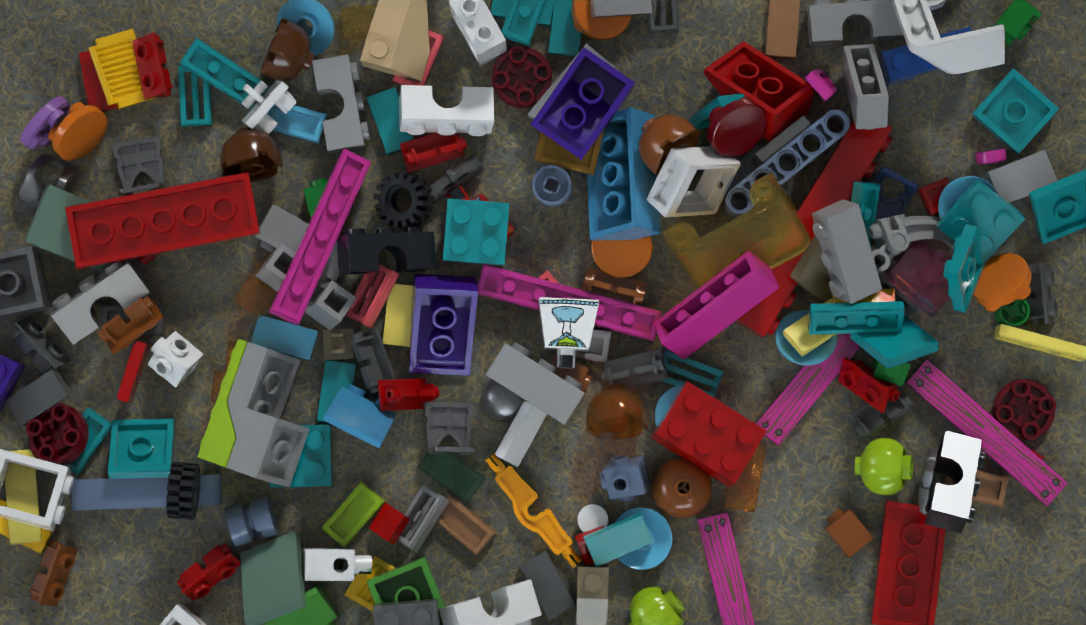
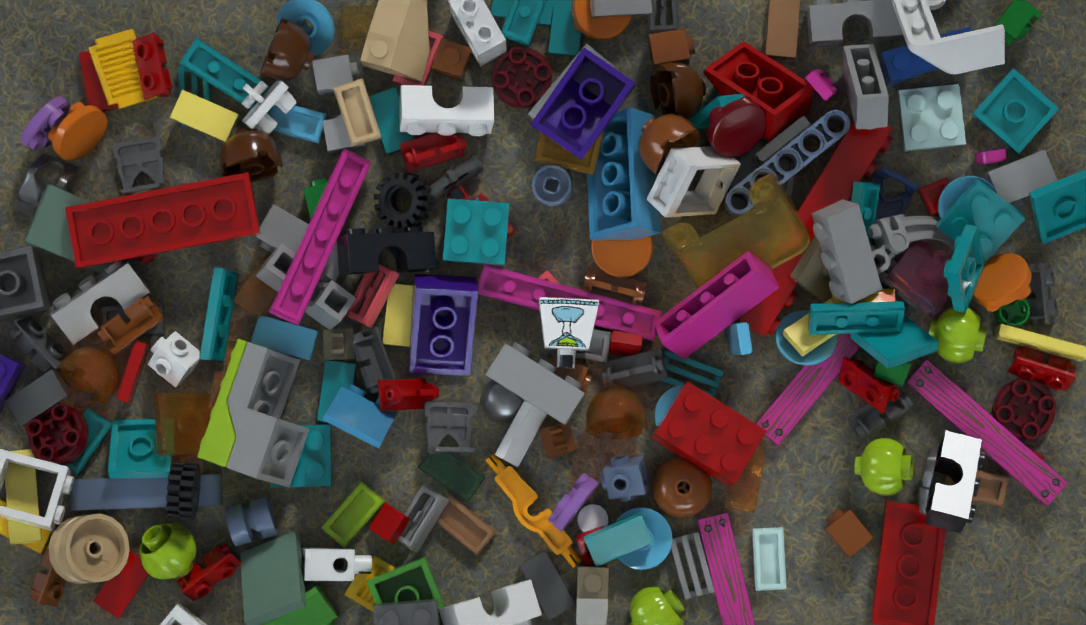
none -> tan wheel [48,513,130,584]
none -> clear orange cylinder [58,347,120,406]
none -> red tile [93,550,149,619]
none -> lime plant [139,523,197,579]
none -> clear orange plate [153,393,214,456]
none -> light yellow tile [170,90,239,142]
none -> teal tile [199,267,238,363]
none -> tan tile [333,78,382,147]
none -> dark orange brick [432,38,472,82]
none -> dark orange tile [539,421,578,459]
none -> medium lavender tile [548,473,599,532]
none -> red tile [609,331,643,356]
none -> dark orange brick [648,28,695,68]
none -> reddish brown cylinder [650,62,706,120]
none -> light grey tile [671,532,715,600]
none -> medium azure tile [726,322,753,355]
none -> light aqua tile [752,527,787,591]
none -> light aqua plate [897,84,966,152]
none -> lime plant [929,307,987,363]
none -> red hinge [1008,346,1077,391]

